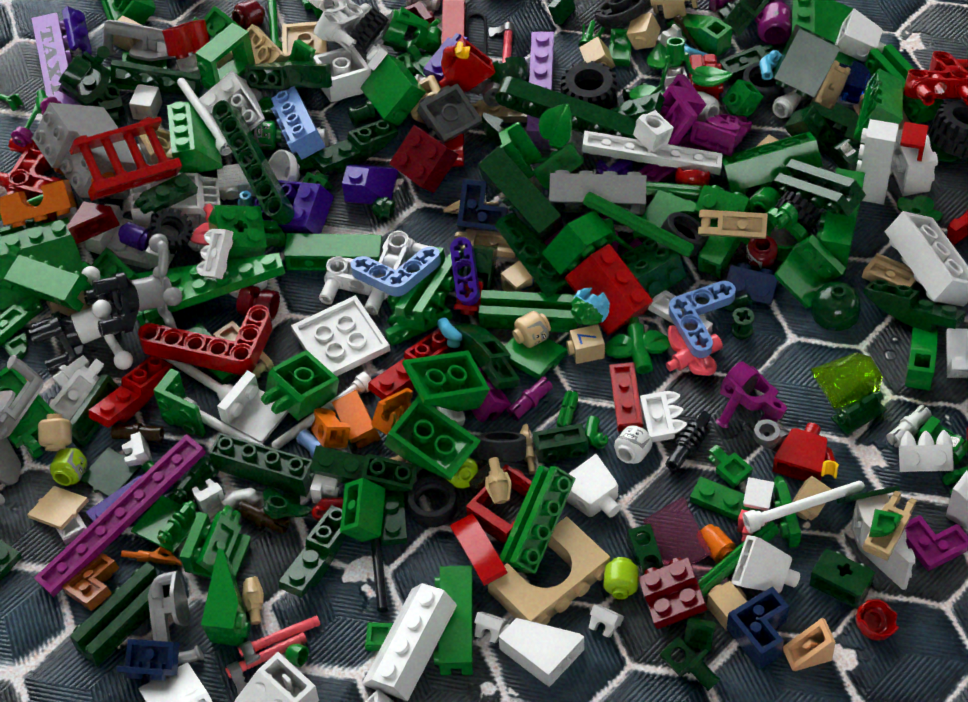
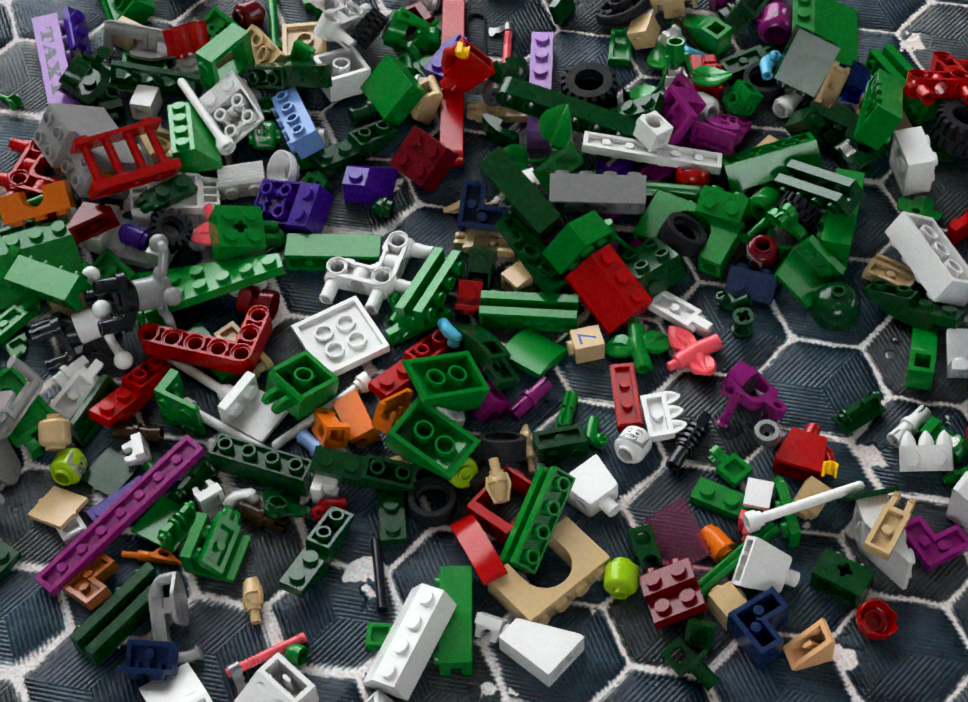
magenta plant [11,90,62,147] -> none
white plate [196,229,234,279] -> none
green slope [201,548,250,646] -> none
dark green beam [212,100,294,225] -> none
medium azure arm [237,191,254,206] -> none
coral piece [238,615,321,665] -> none
green brick [340,478,386,542] -> none
medium blue beam [350,247,441,296] -> none
white hinge [366,43,388,71] -> none
dark grey plate [417,83,482,144] -> none
dark purple beam [450,237,480,306] -> none
green bracket [499,122,542,179] -> none
tan head [512,311,551,348] -> none
piece [571,288,610,326] -> none
green piece [578,20,605,47] -> none
tan brick [579,37,615,69] -> none
green axle [583,192,694,257] -> none
white tile [589,604,625,637] -> none
medium blue beam [668,281,736,358] -> none
tan plate [698,210,768,239] -> none
clear neon green slope [811,353,883,409] -> none
white torso [836,9,886,62] -> none
white brick [856,119,899,205] -> none
green tile [869,509,902,537] -> none
red panel [900,122,928,162] -> none

